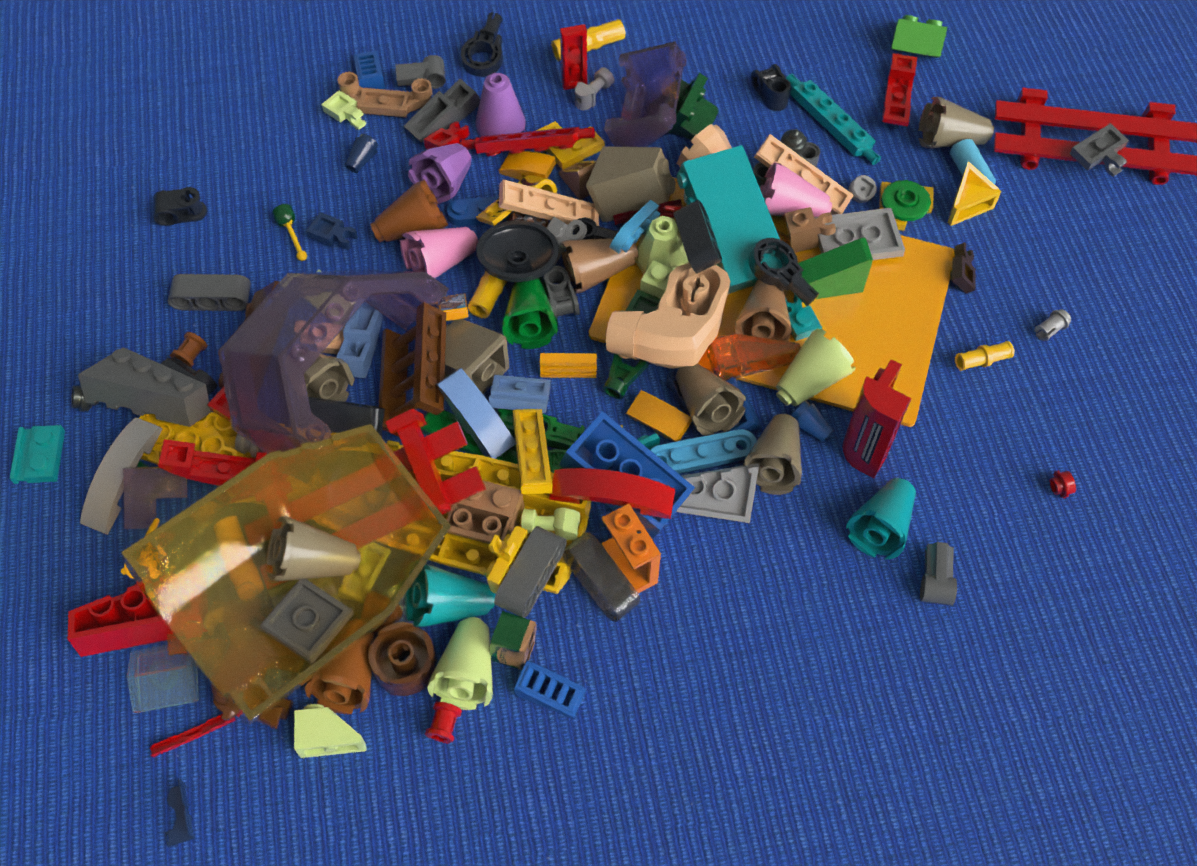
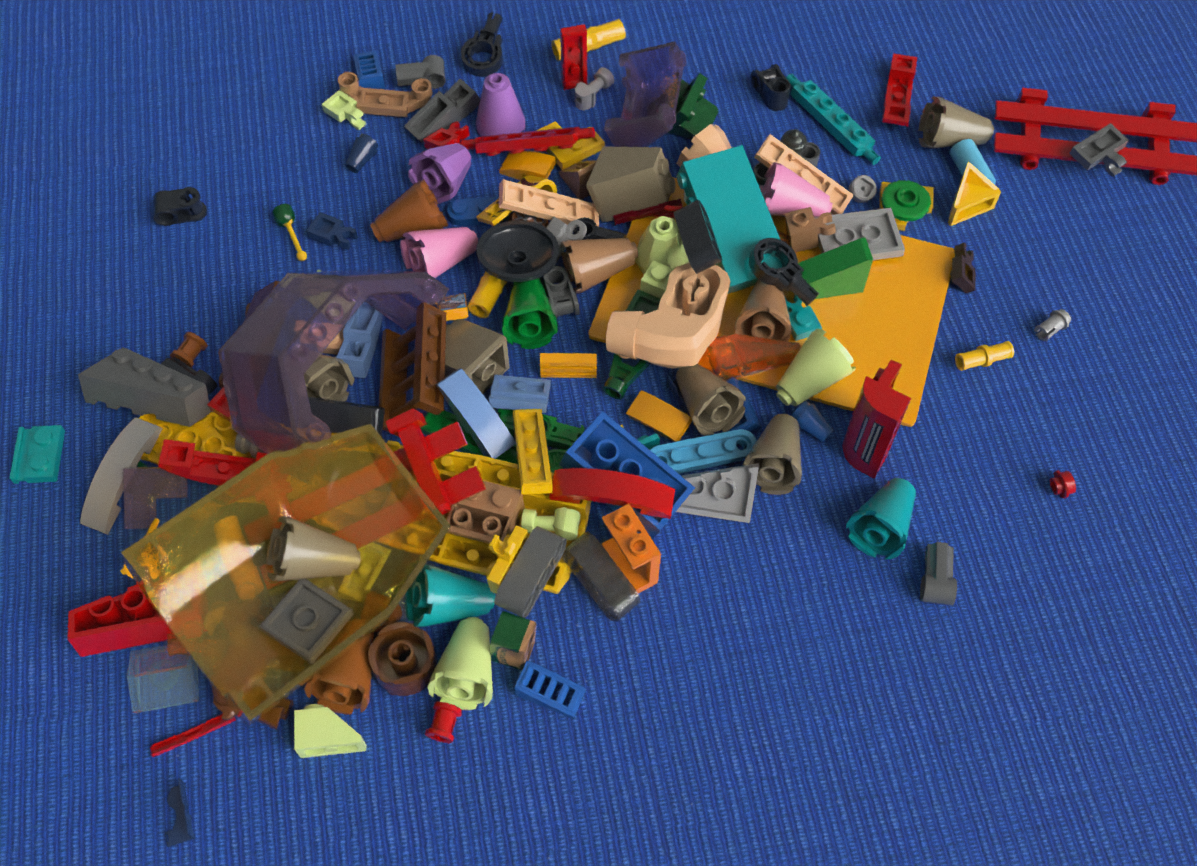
pearl dark grey plate [71,384,99,412] -> none
dark grey beam [168,274,251,311] -> none
dark azure plate [609,200,661,254] -> none
bright green slope [891,15,947,58] -> none

